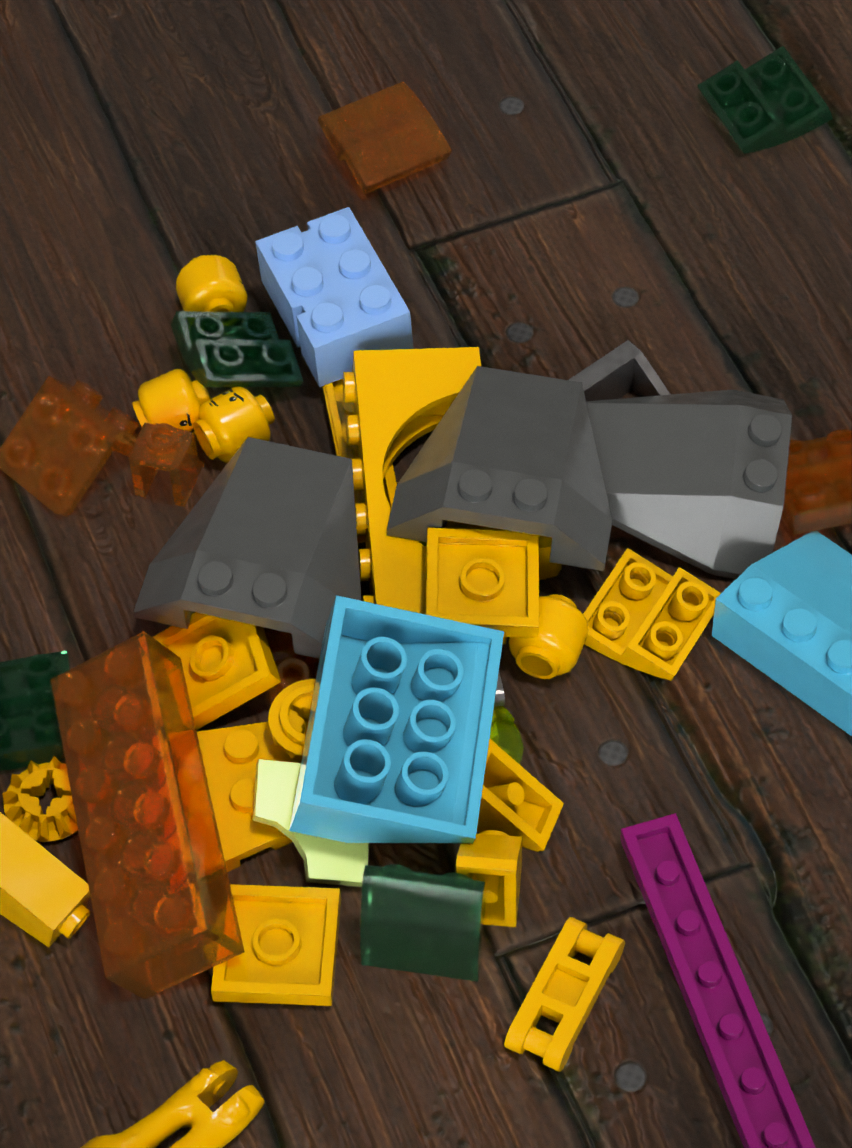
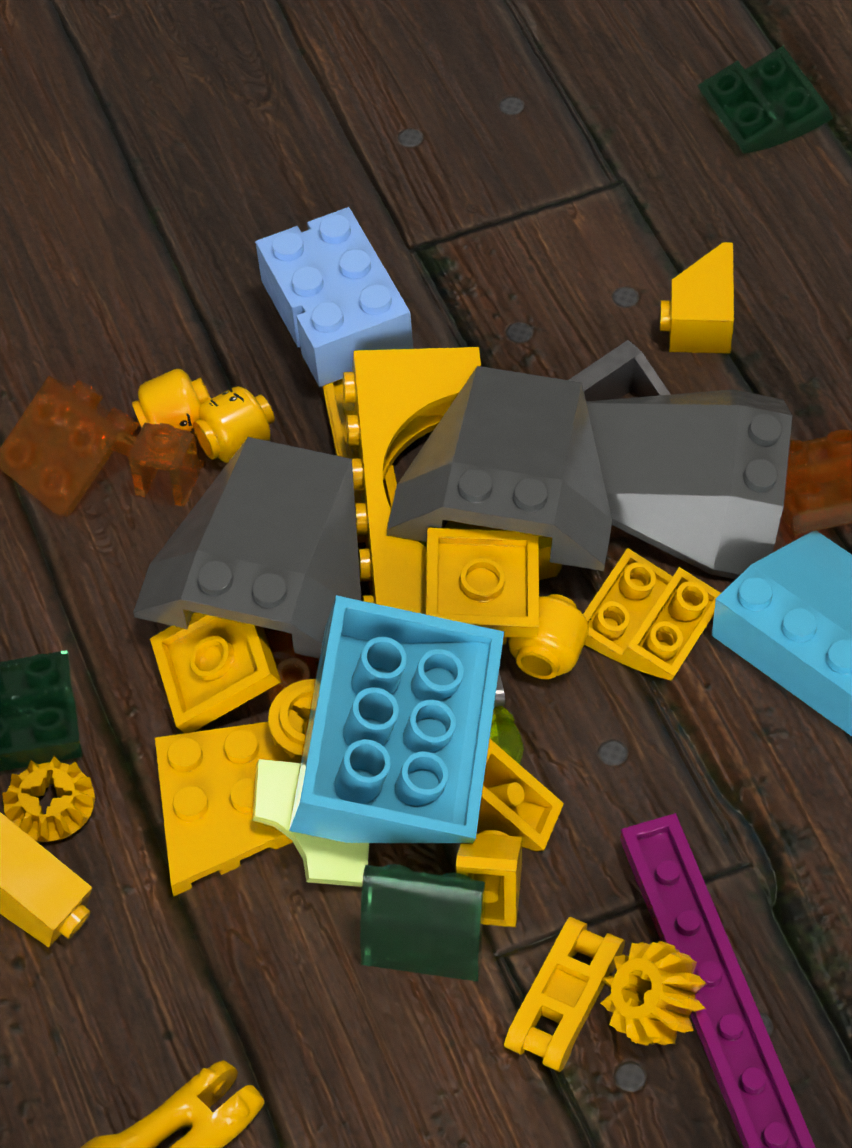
clear orange brick [51,631,245,999] -> none
clear green slope [170,311,303,387] -> none
yellow head [176,255,247,330] -> none
yellow plate [211,884,341,1006] -> none
clear orange slope [318,82,452,194] -> none
none -> yellow gear [600,941,707,1046]
none -> yellow slope [660,242,734,353]

